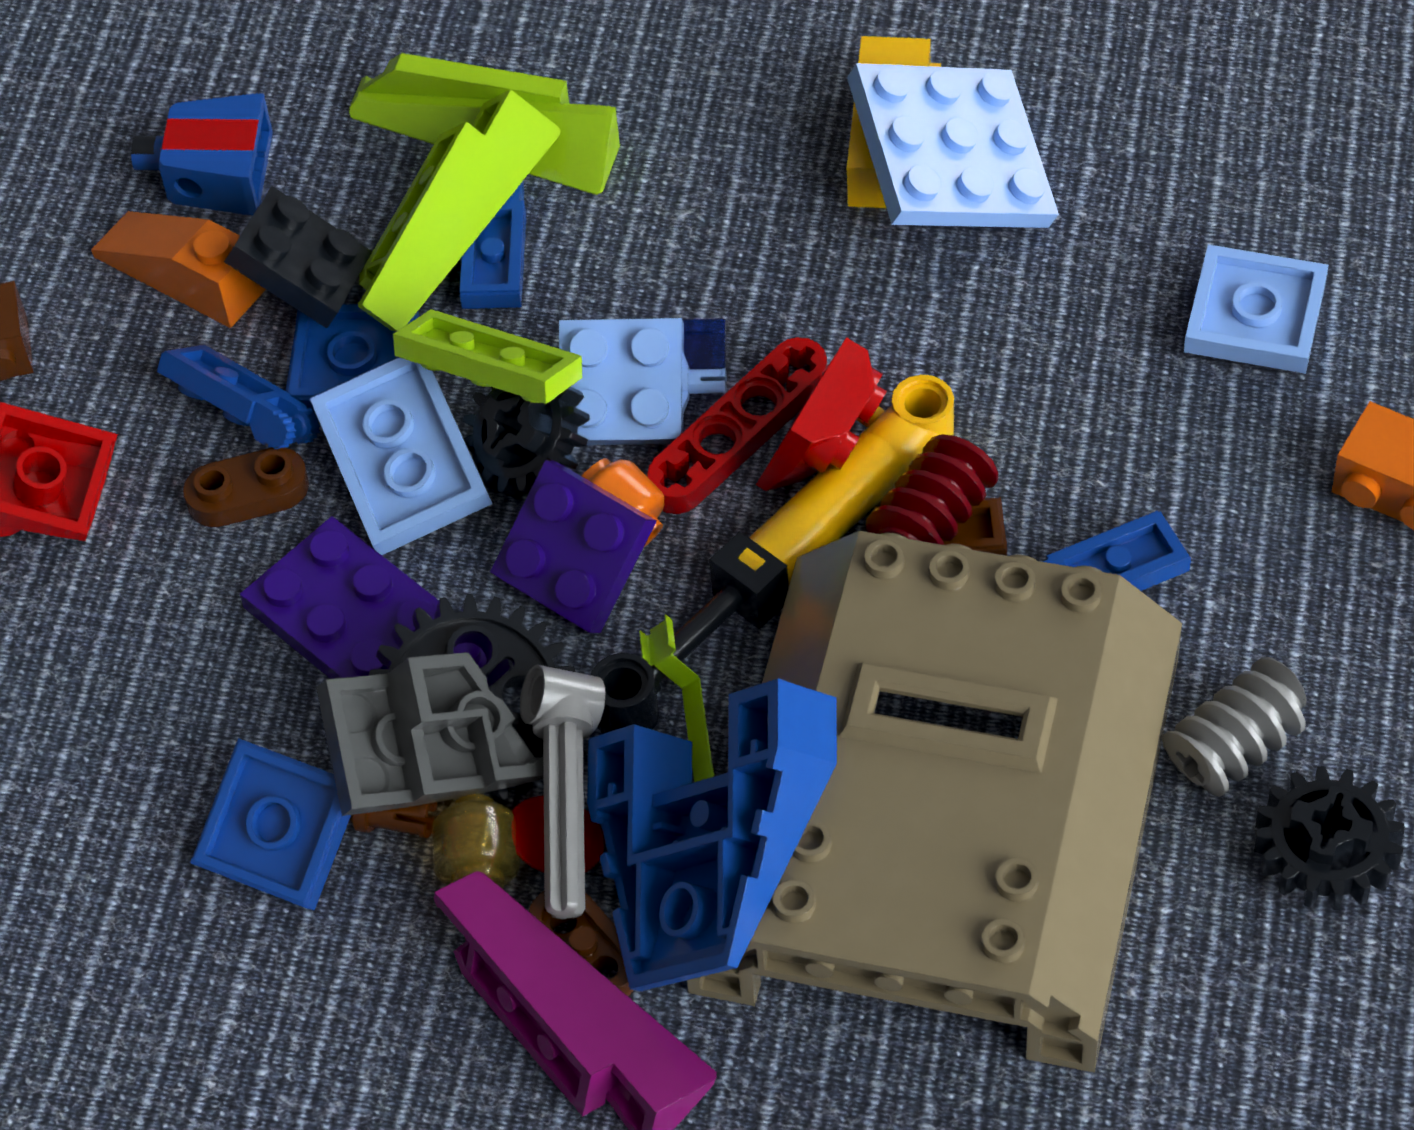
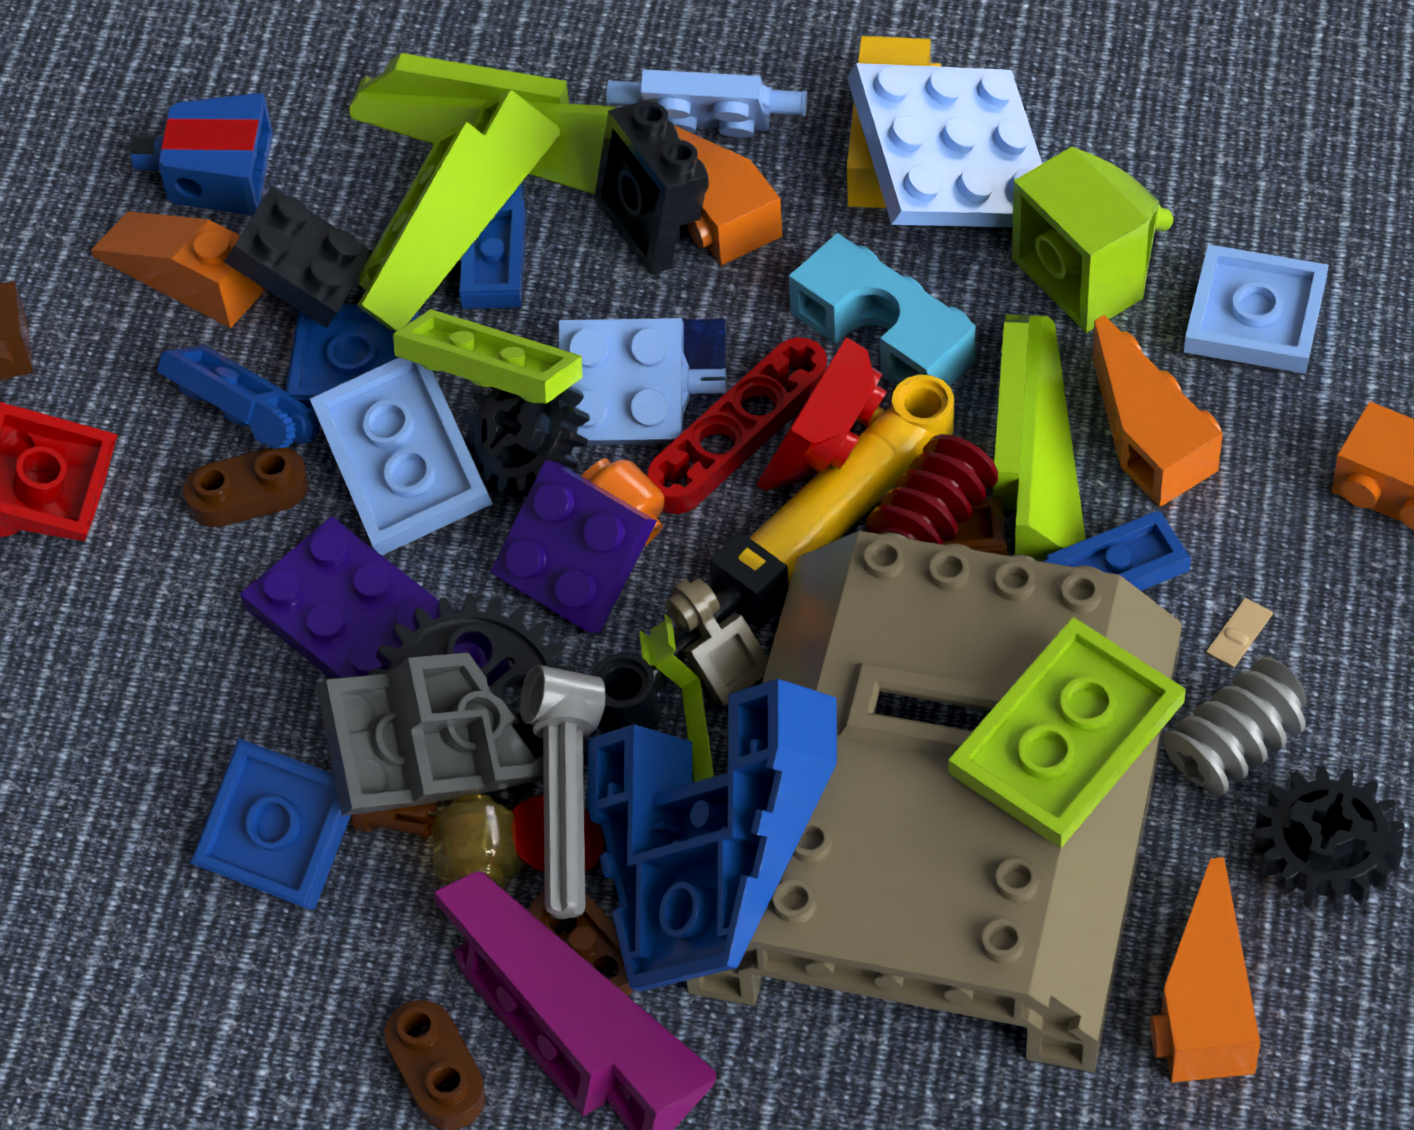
none -> reddish brown plate [384,1000,486,1130]
none -> black plate [594,99,709,275]
none -> light blue plate [607,69,807,138]
none -> dark tan plate [665,578,769,706]
none -> orange slope [674,125,783,266]
none -> medium azure arch [789,233,976,386]
none -> lime plate [948,617,1186,849]
none -> lime wedge [993,314,1086,562]
none -> lime piece [1012,147,1173,333]
none -> orange slope [1092,315,1223,507]
none -> orange slope [1150,857,1261,1083]
none -> tan piece [1206,598,1273,668]

